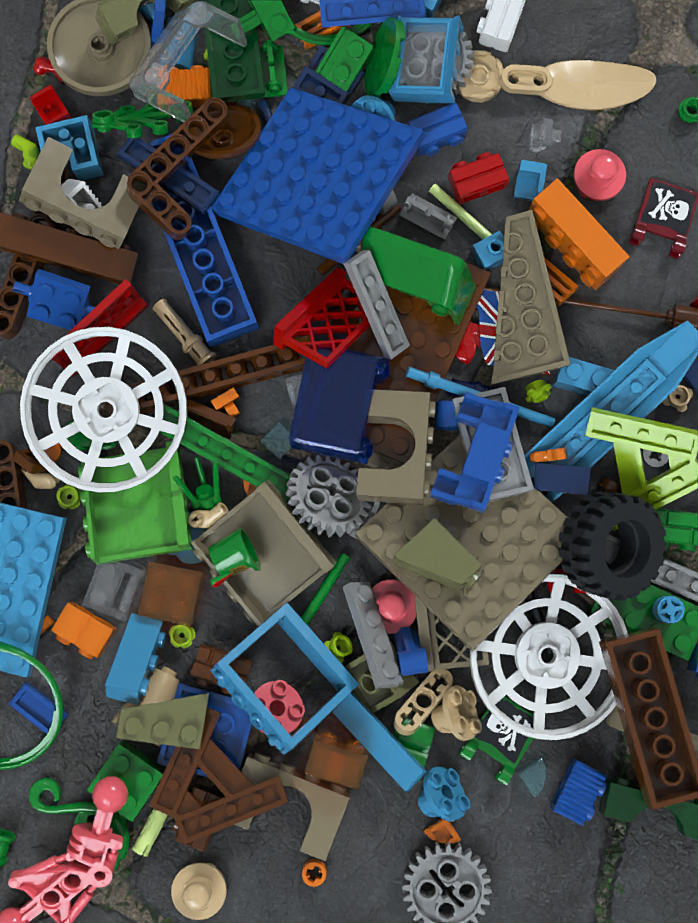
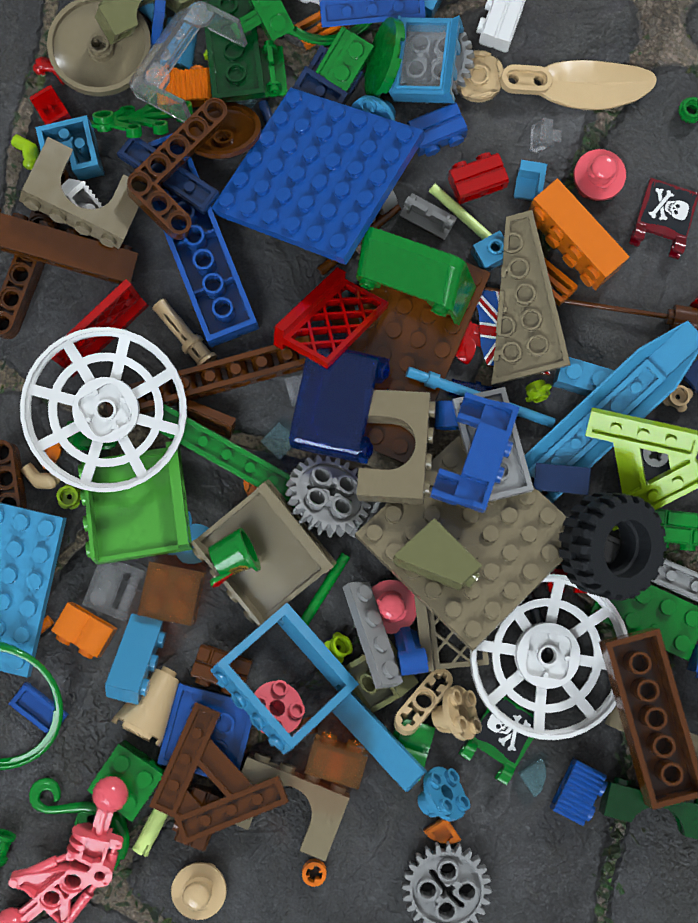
blue plate [13,269,95,331] -> none
reddish brown plate [13,449,48,474] -> none
olive wing [115,693,209,749] -> none
lime plate [169,622,195,648] -> none
green plant [173,456,222,510] -> none
tan arm [188,502,229,528] -> none
orange tile [211,387,240,417] -> none
light grey plate [343,250,410,359] -> none
orange piece [530,447,567,463] -> none
reddish brown plate [597,477,621,493] -> none
dark azure wheel [652,596,684,623] -> none

